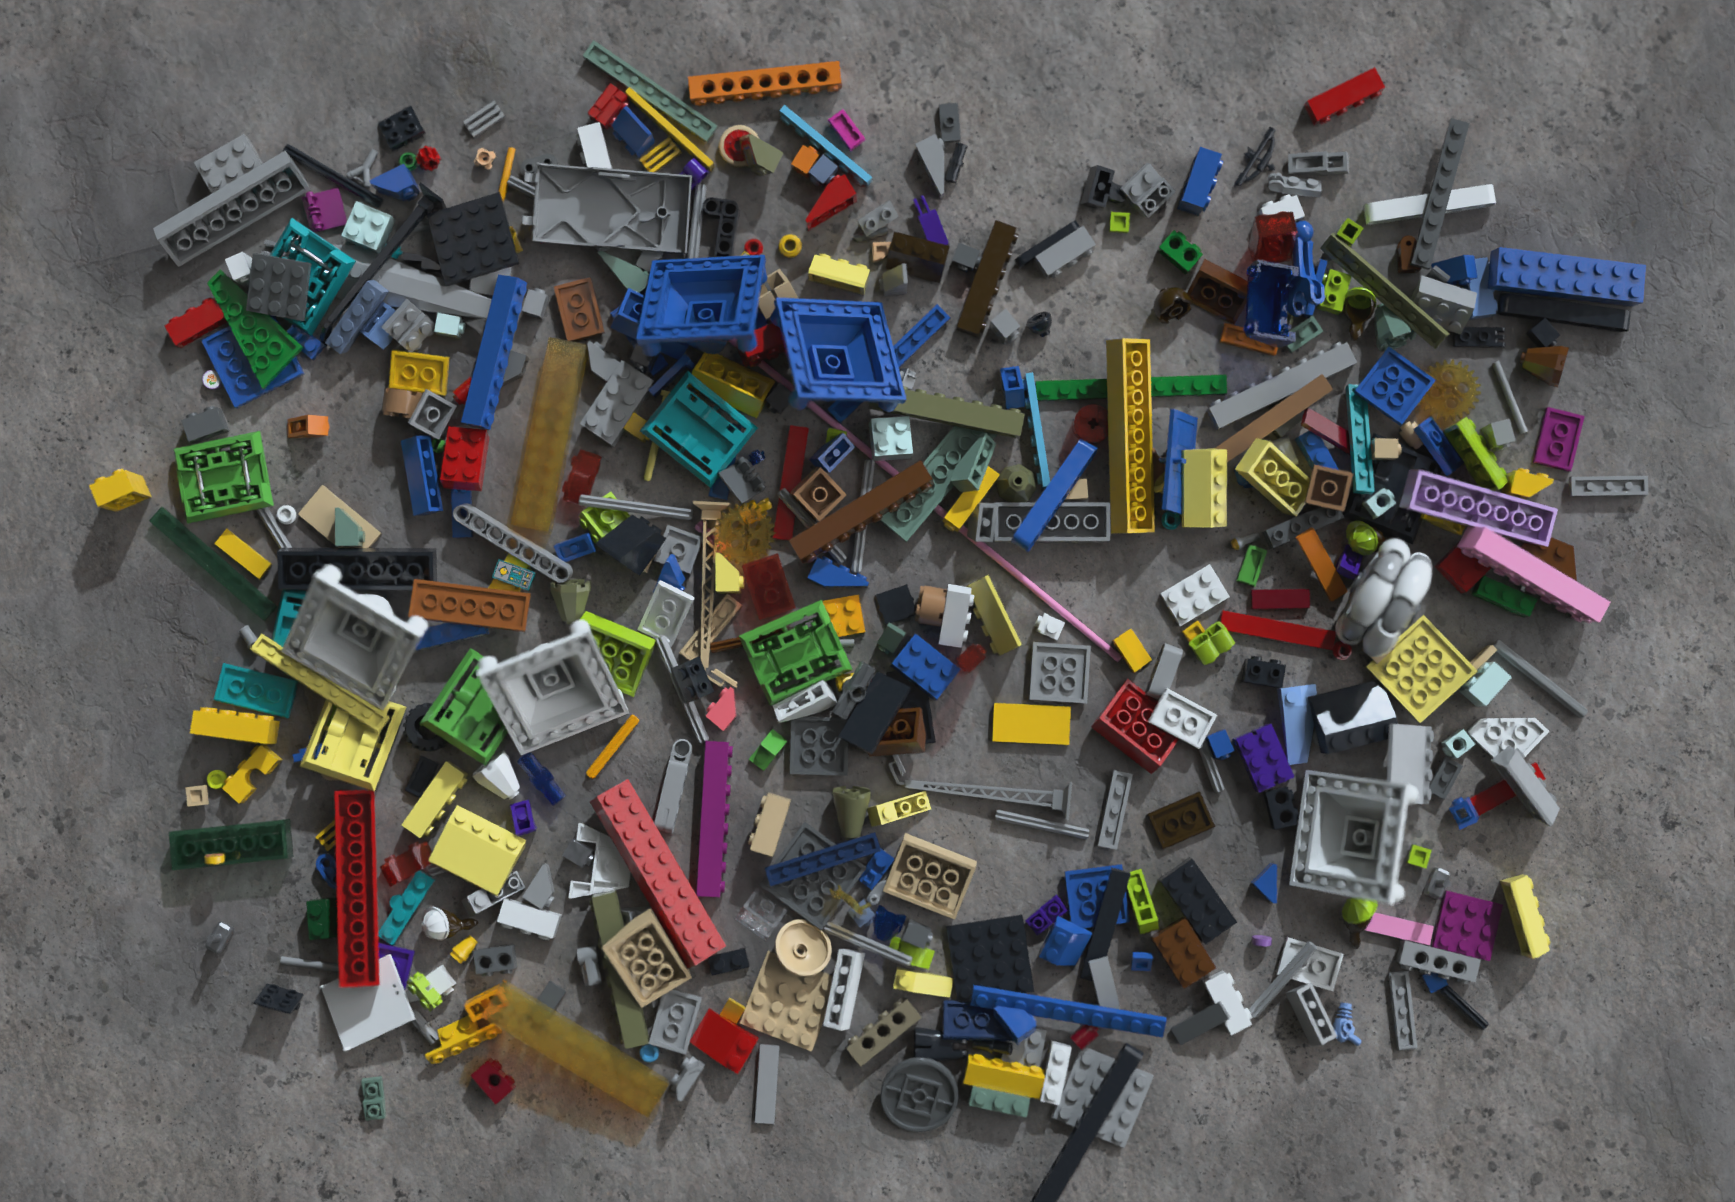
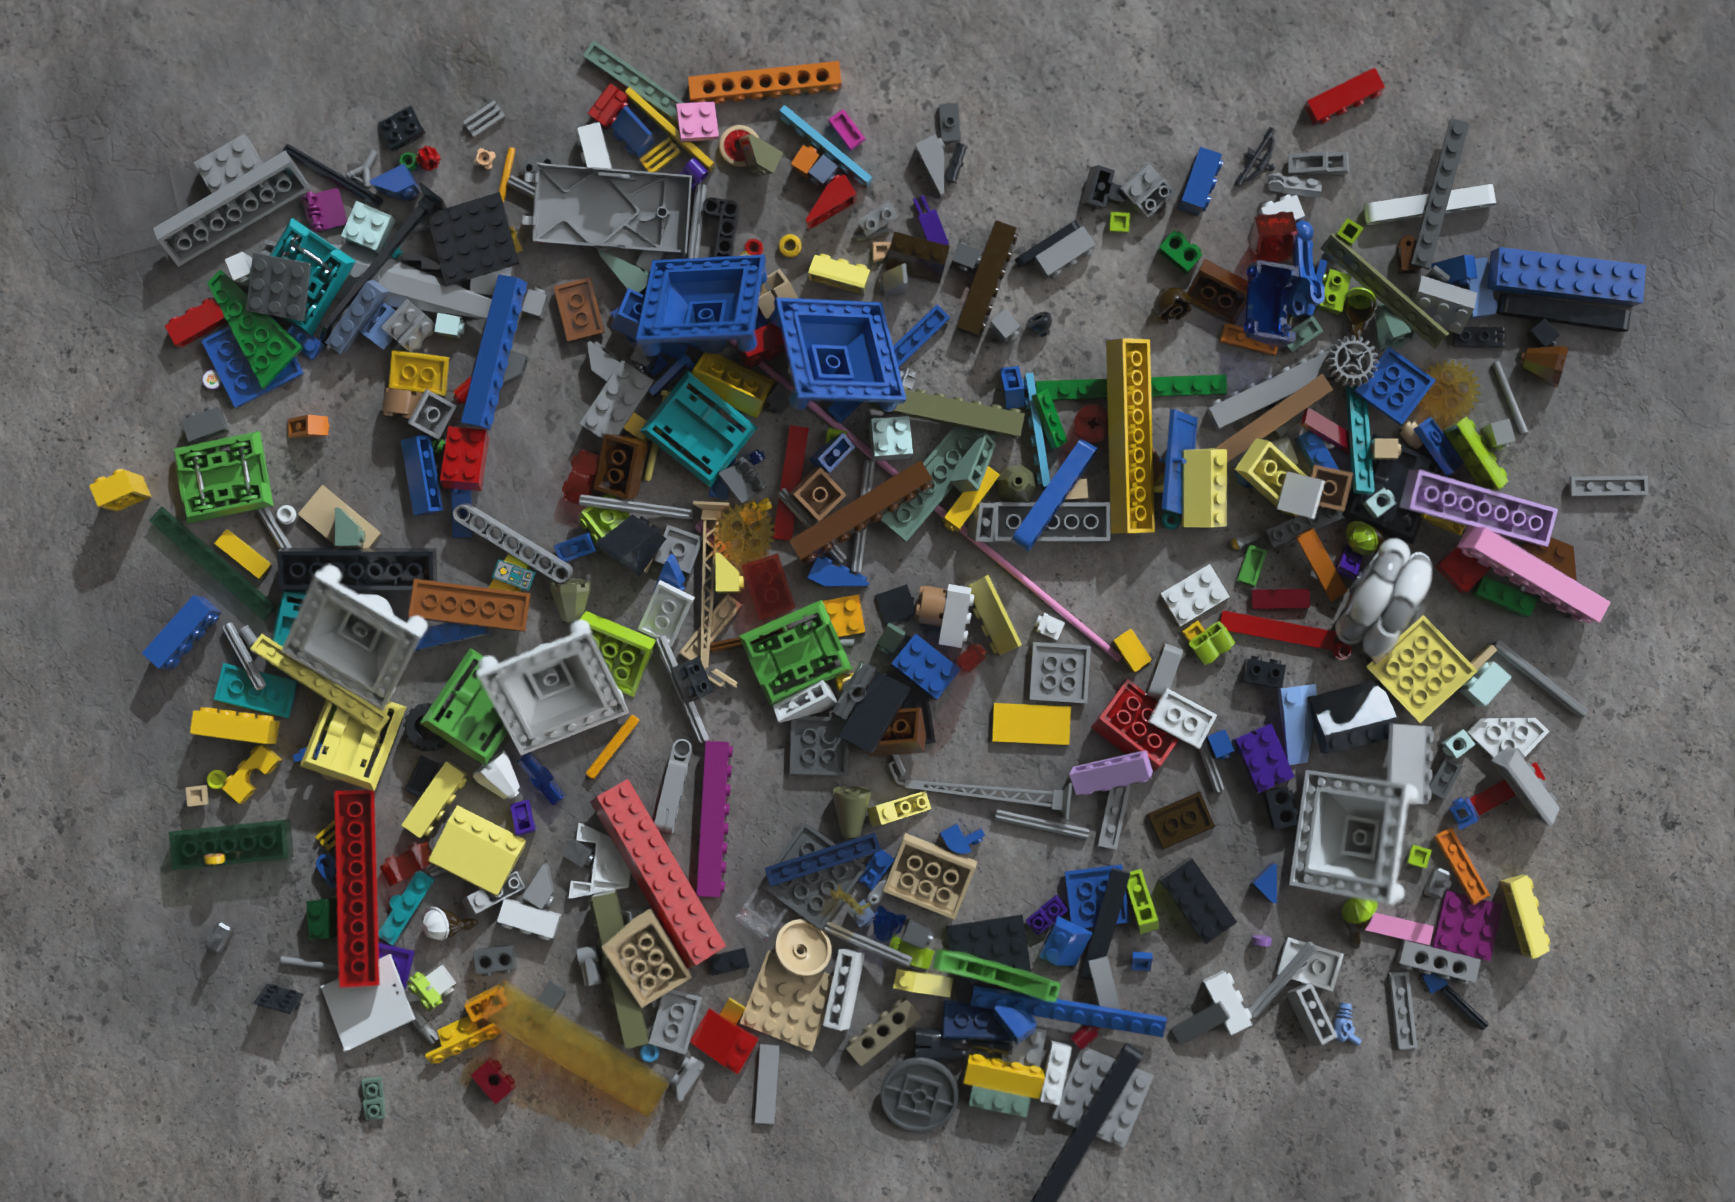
yellow cone [450,935,478,964] -> none
clear yellow brick [511,337,588,534] -> none
coral slope [706,687,737,731] -> none
tan brick [748,793,792,857] -> none
bright green slope [749,729,787,771] -> none
reddish brown brick [1150,916,1216,989] -> none
yellow slope [1501,468,1554,499] -> none
magenta tile [1532,407,1585,472] -> none
none -> blue brick [142,595,221,670]
none -> light grey axle [222,623,266,690]
none -> reddish brown slope [594,433,648,500]
none -> bright pink plate [676,102,719,142]
none -> bright green arch [932,949,1061,1002]
none -> blue brick [940,823,985,854]
none -> green plate [1031,388,1068,449]
none -> lavender brick [1069,750,1153,795]
none -> white tile [1277,471,1325,519]
none -> light grey gear [1326,335,1379,388]
none -> orange tile [1433,827,1491,905]

